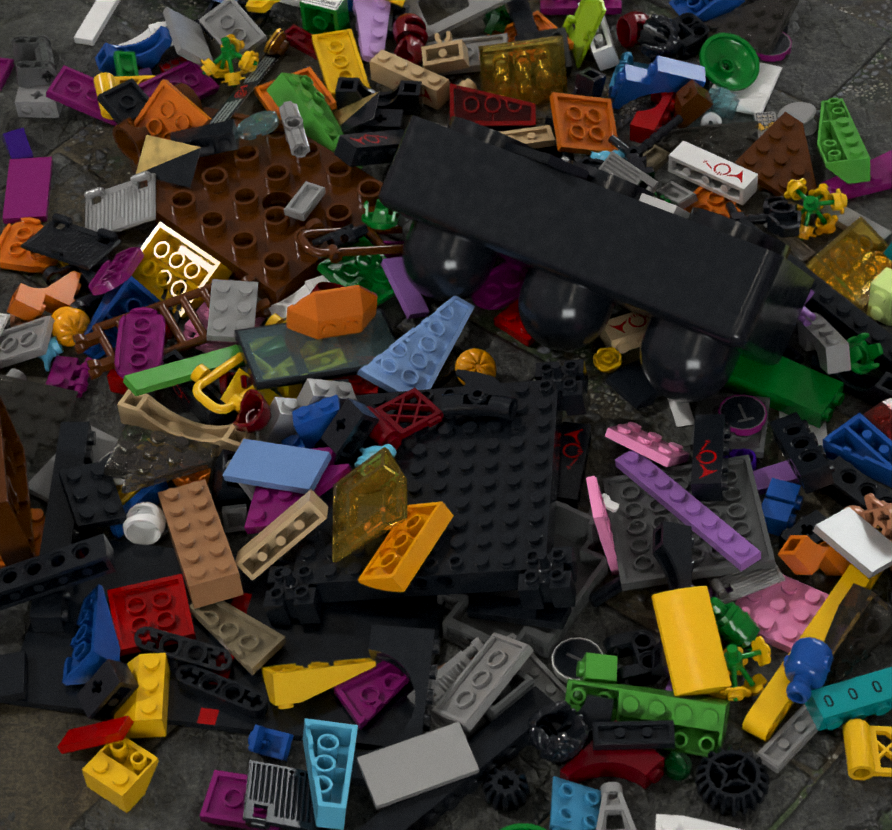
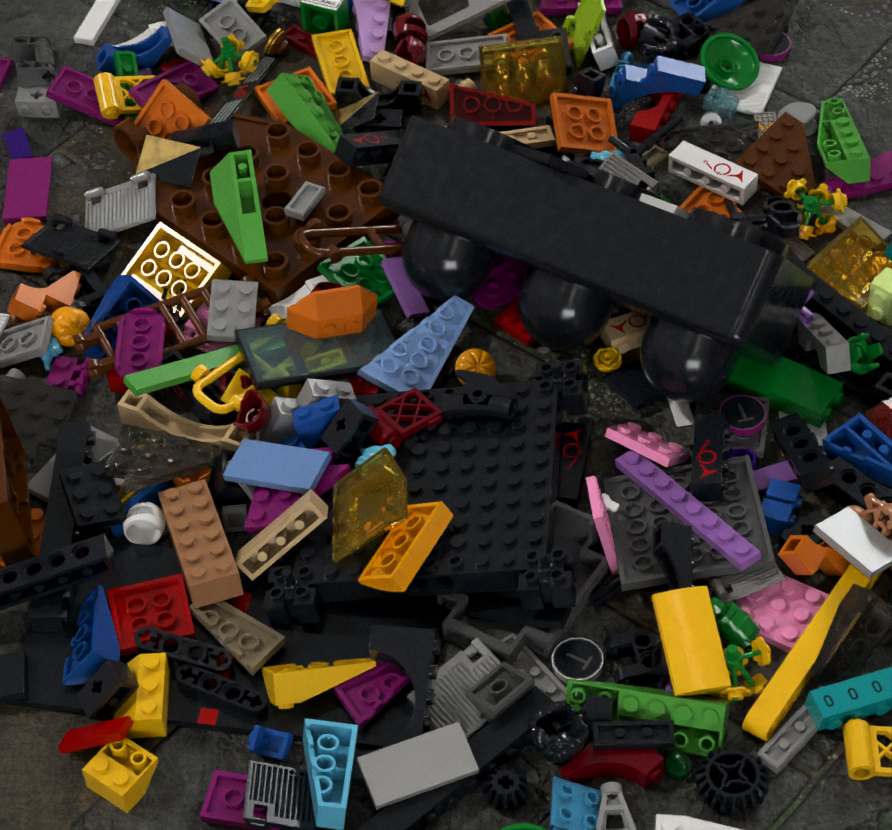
magenta tile [88,247,144,295] -> none
black tile [97,78,149,124] -> none
clear light blue tile [237,111,279,140] -> none
light grey piece [279,101,310,158] -> none
black hinge [312,223,369,260] -> none
green piece [361,199,398,230] -> none
tan brick [421,31,470,74] -> none
light grey tile [431,632,534,731] -> none
dark green tile [484,10,507,35] -> none
bright green brick [576,652,617,683] -> none
light grey tile [655,181,698,209] -> none
reddish brown slope [673,79,714,131] -> none
blue piece [784,637,833,704] -> none
none -> bright green wedge [210,150,268,264]

